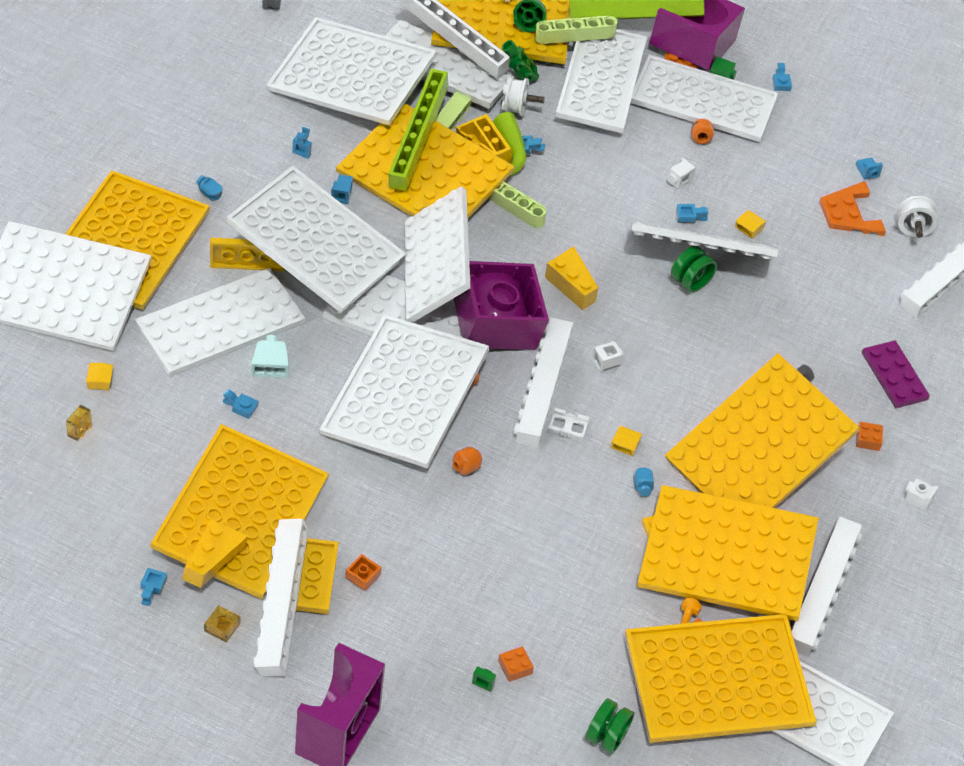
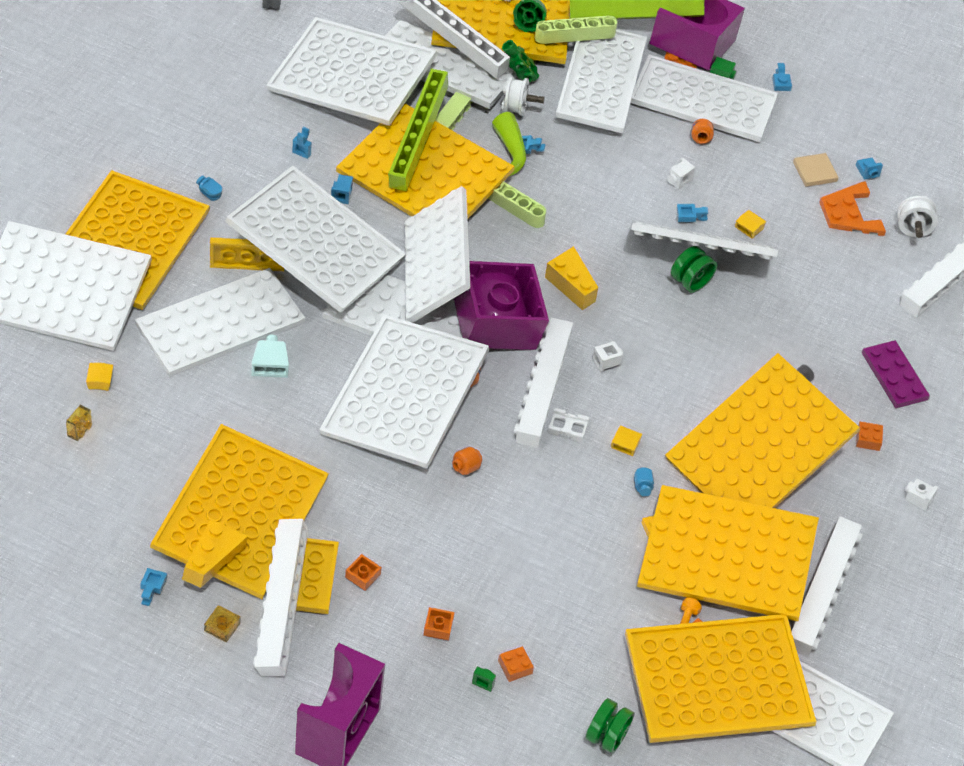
dark azure plate [223,389,259,419] -> none
yellow wedge [456,114,512,163] -> none
none -> orange piece [423,607,455,641]
none -> tan tile [793,153,839,187]

